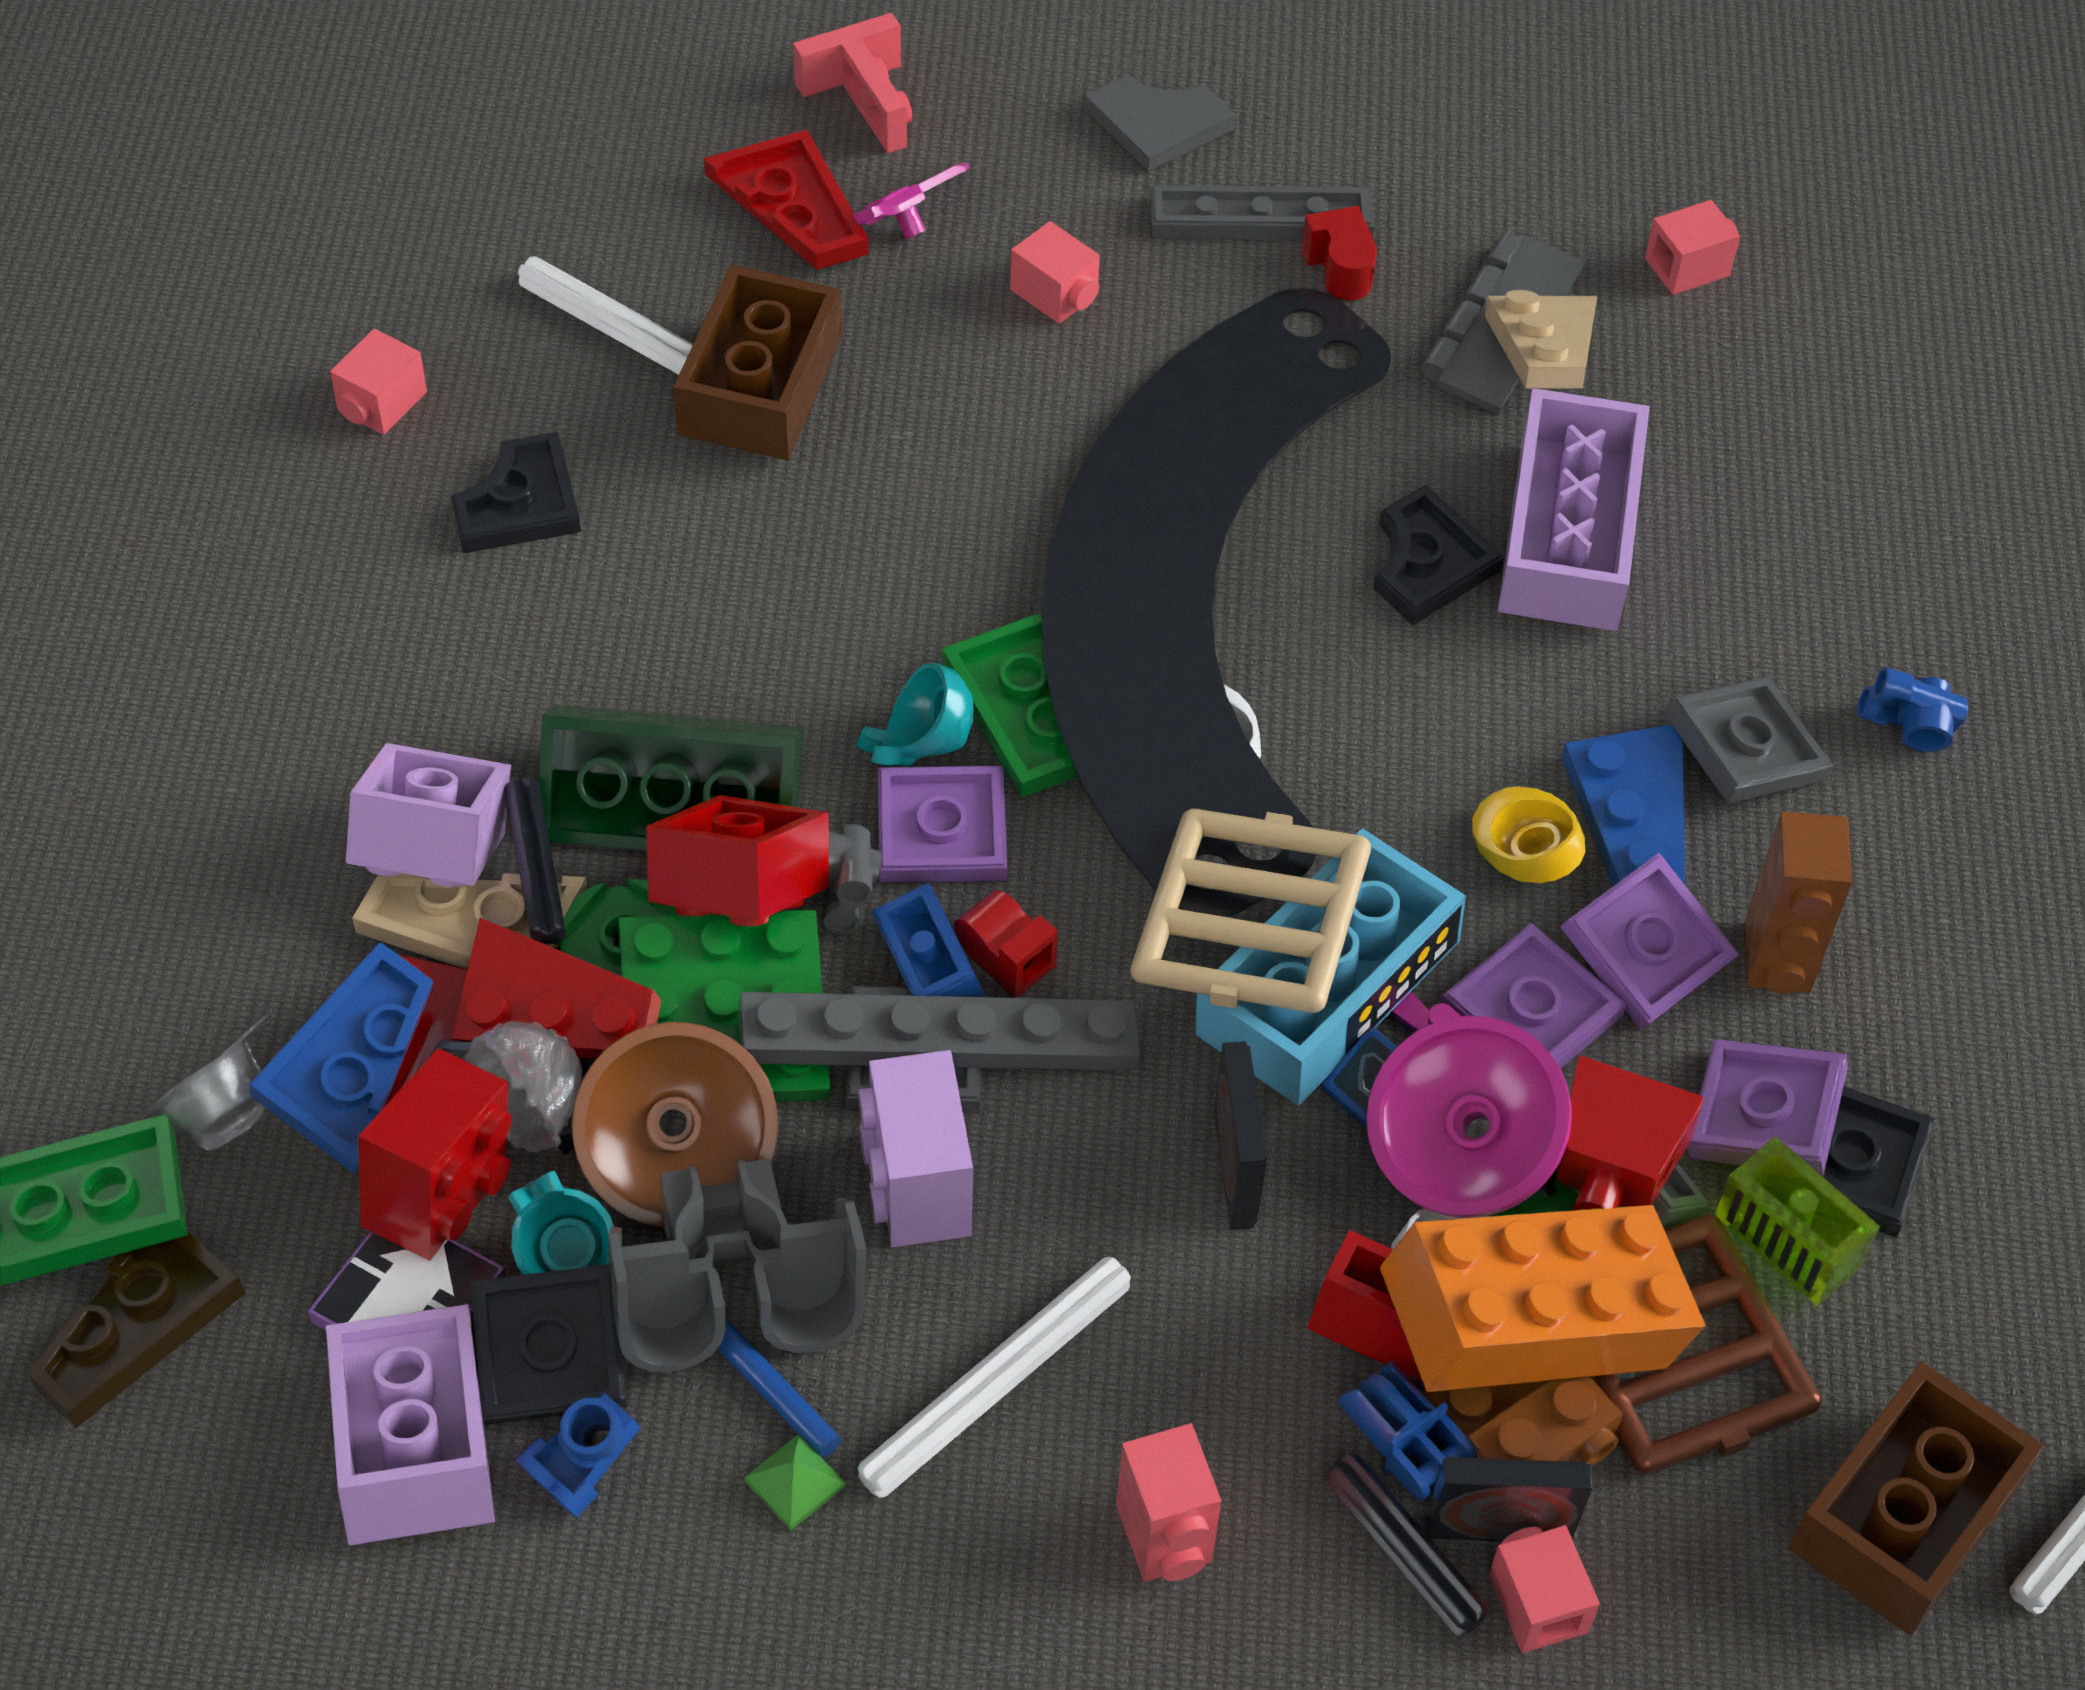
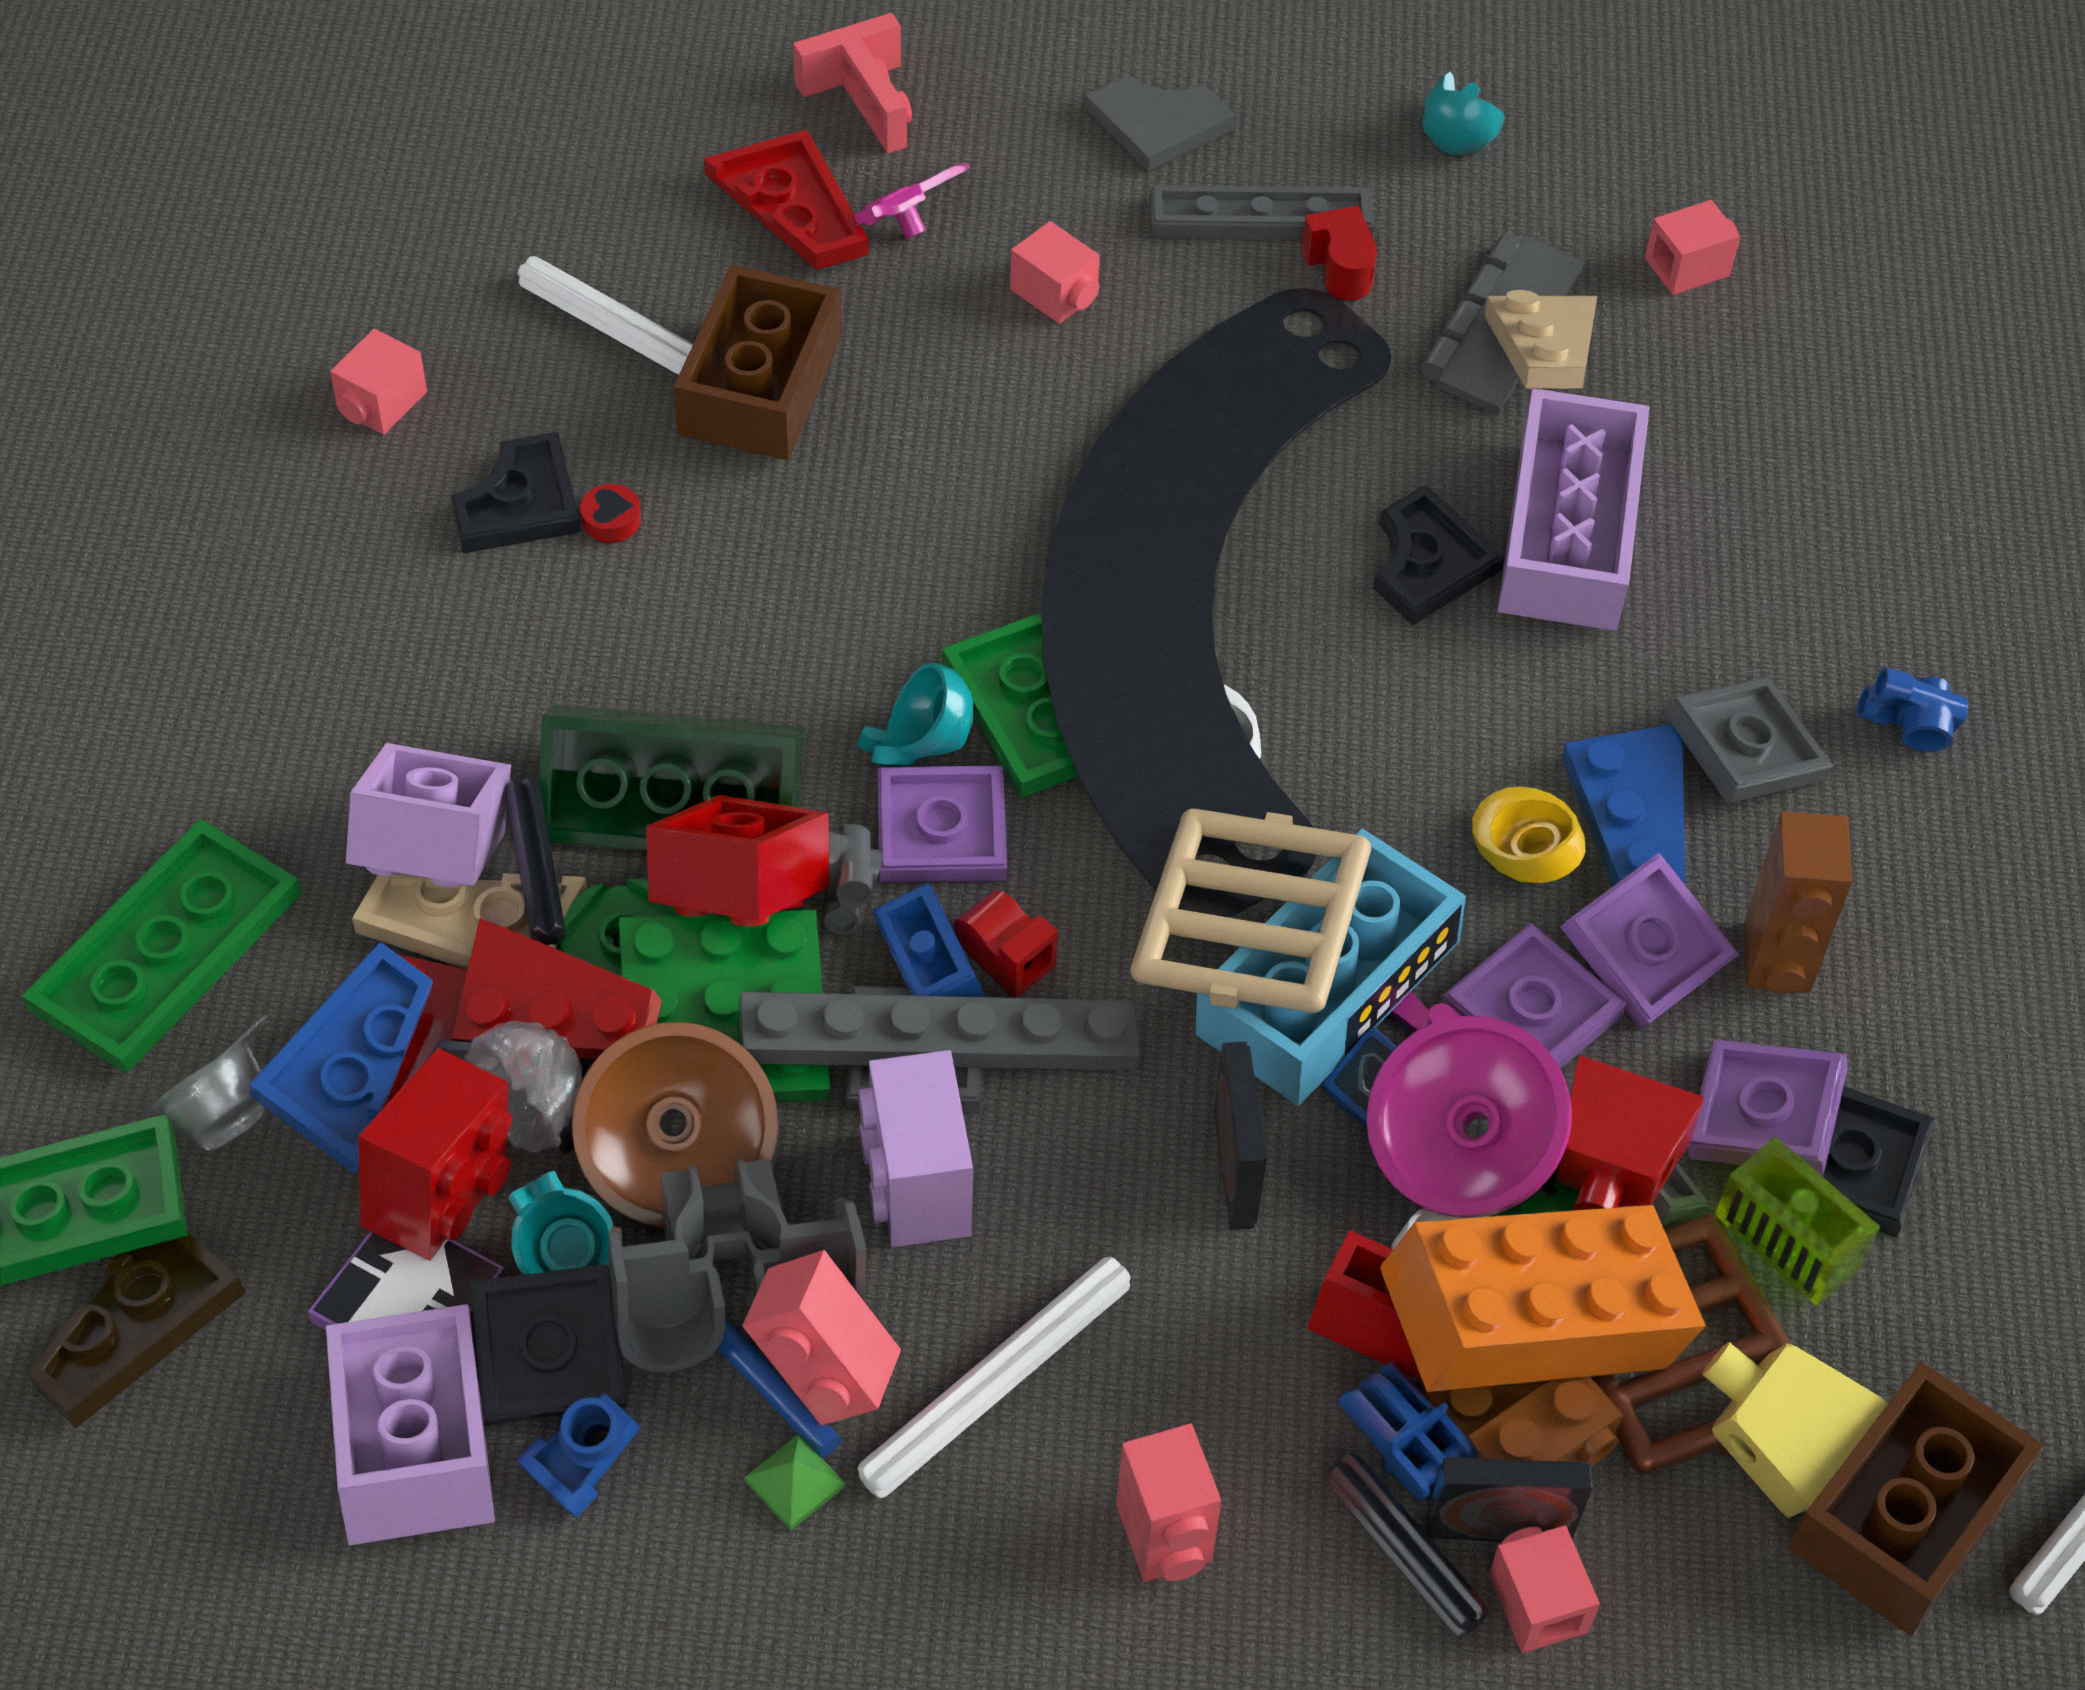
none -> green plate [22,819,302,1074]
none -> red tile [580,484,641,543]
none -> coral brick [743,1250,901,1426]
none -> teal piece [1421,72,1505,156]
none -> light yellow torso [1702,1342,1888,1518]

